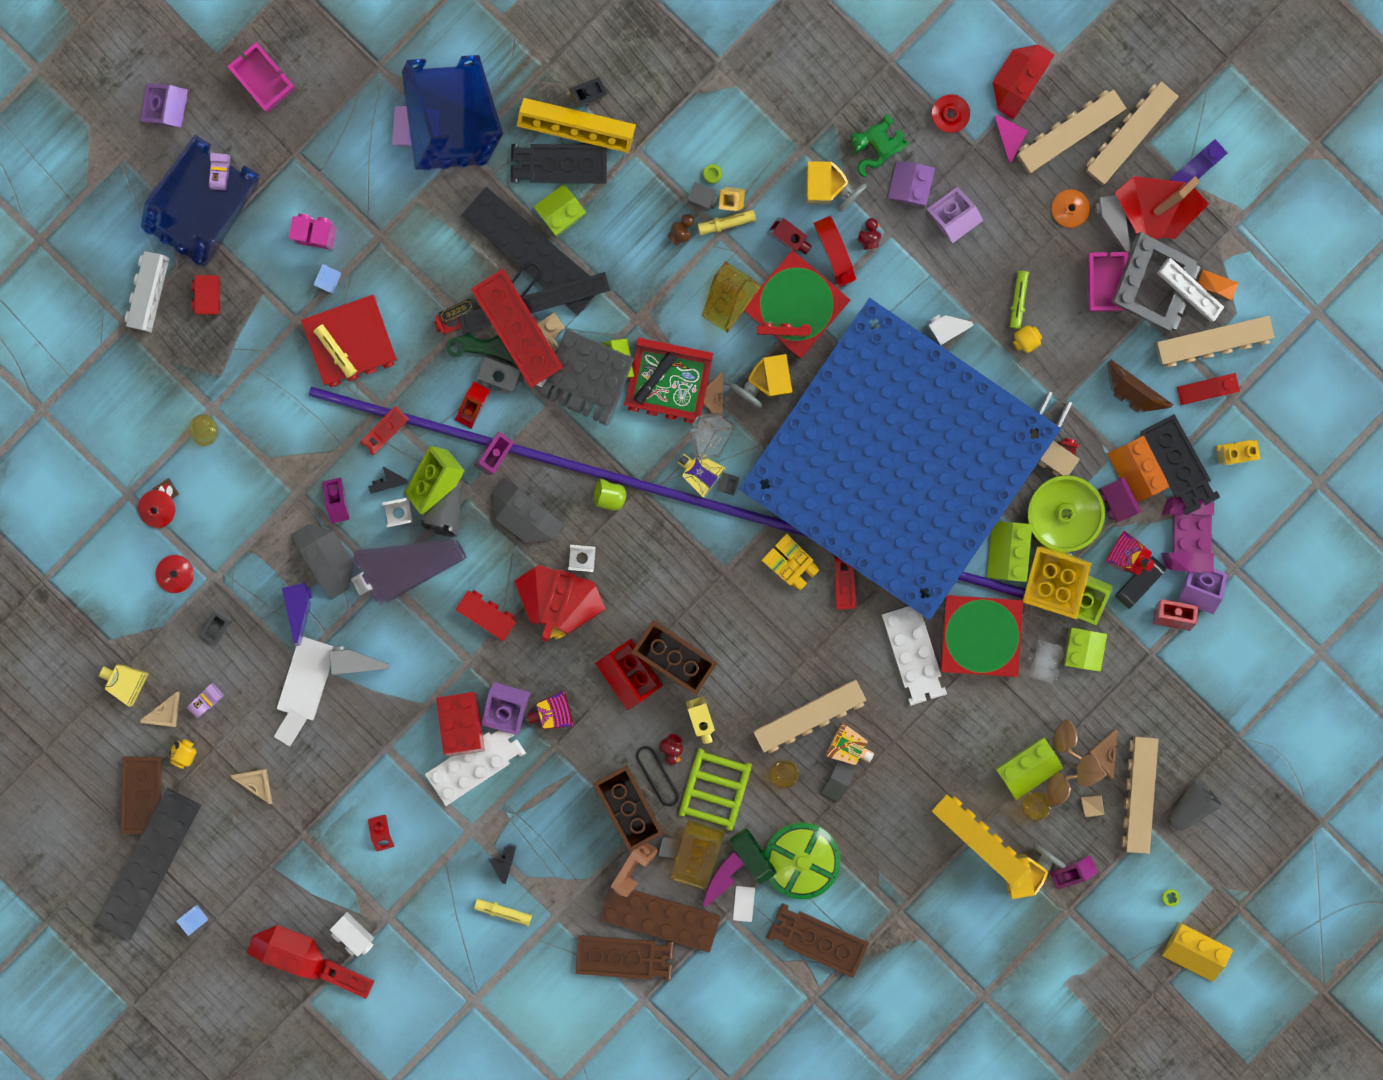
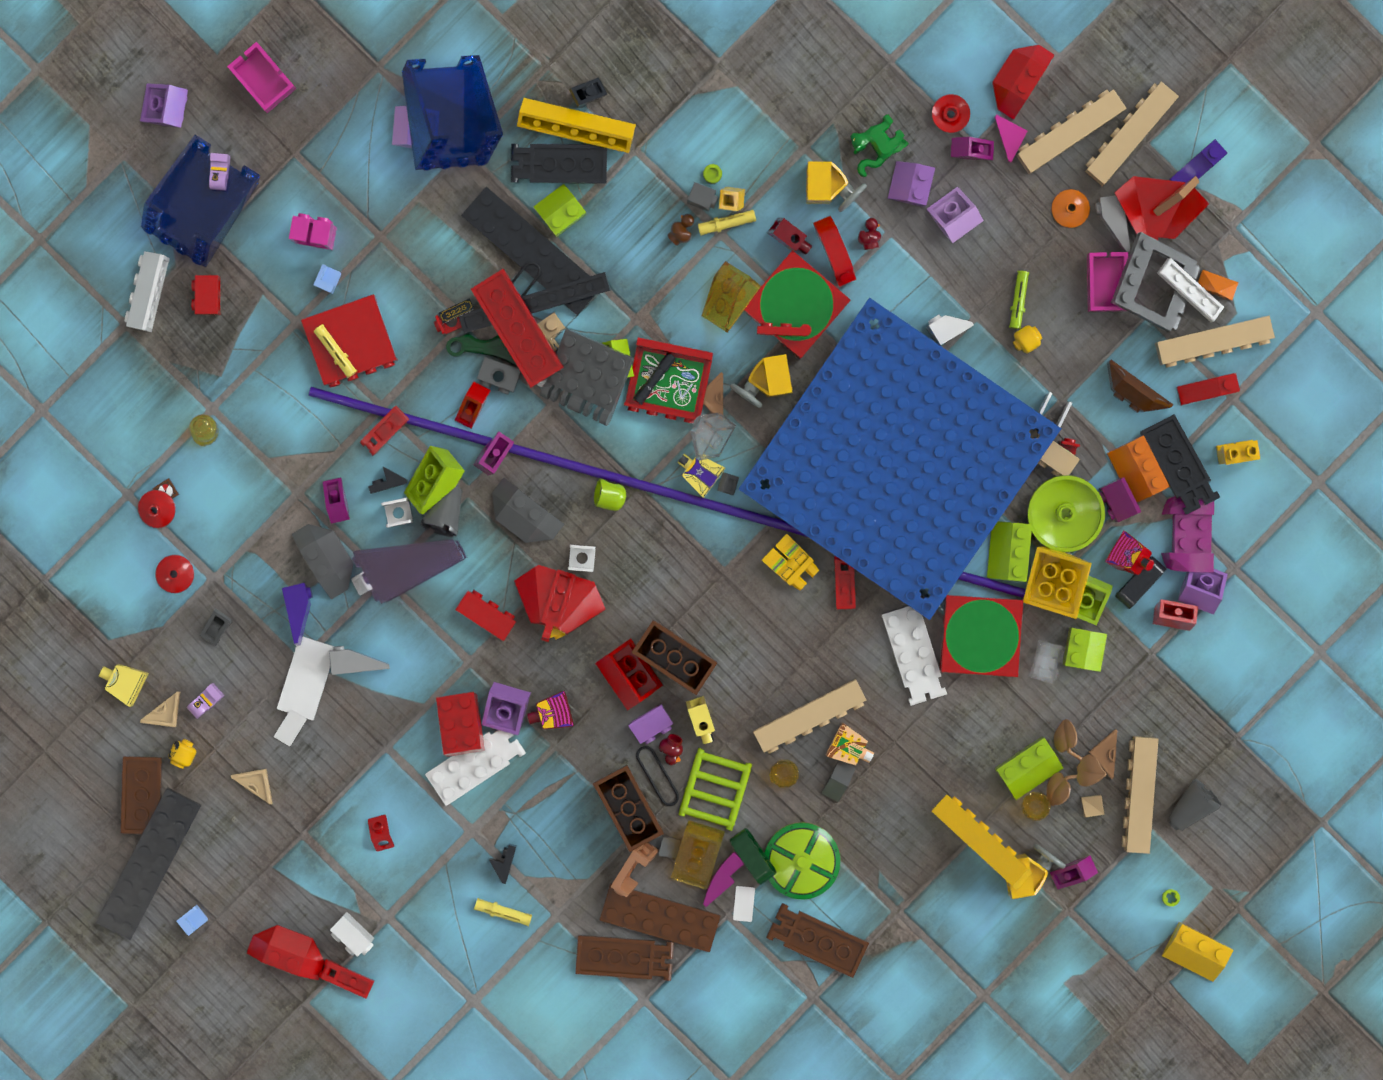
none -> medium lavender slope [628,703,673,744]
none -> magenta slope [951,137,994,160]

